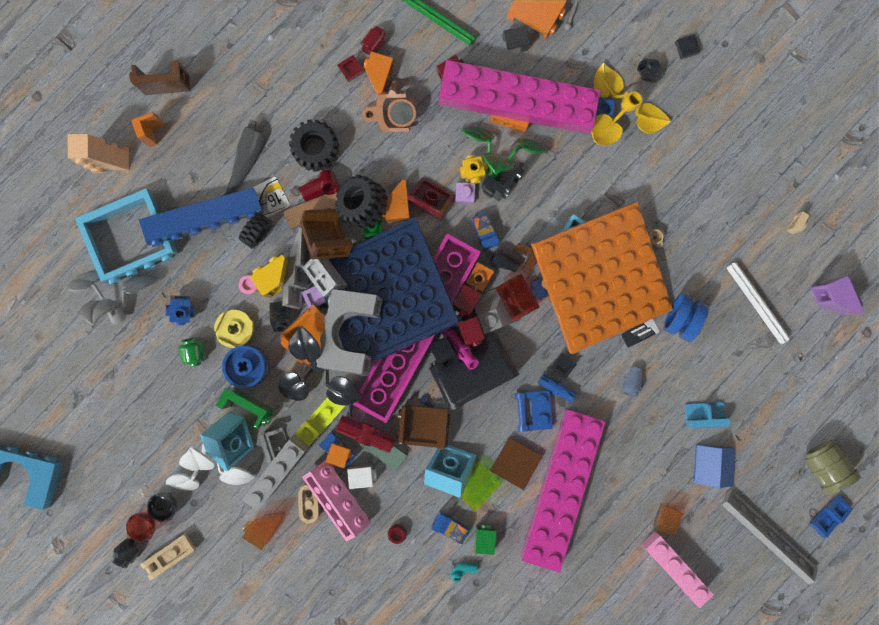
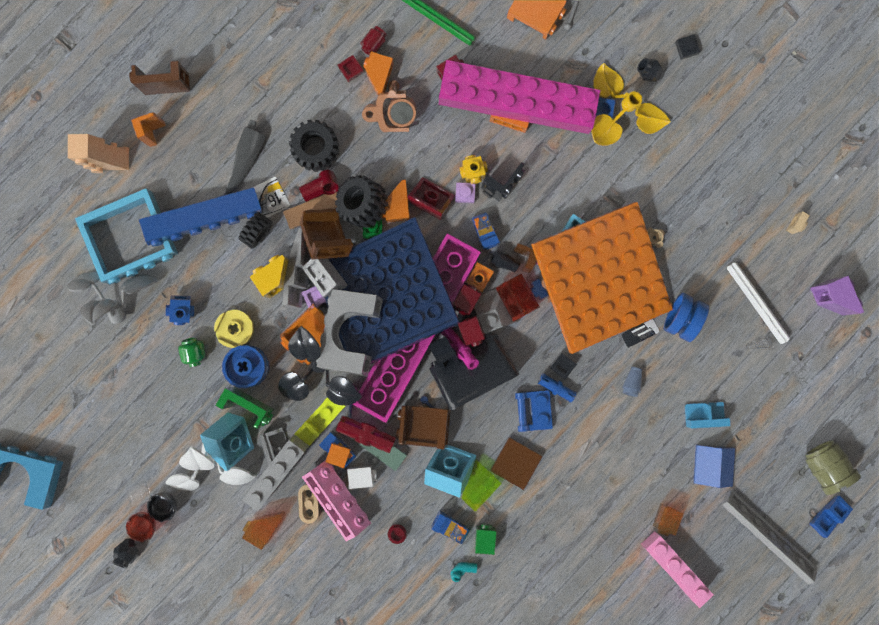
tan plate [140,533,196,581] -> none
bright pink tile [239,275,258,295] -> none
black bracket [269,301,292,332] -> none
green plant [460,127,548,181] -> none
black panel [502,26,530,52] -> none
dark pink brick [520,409,605,573] -> none

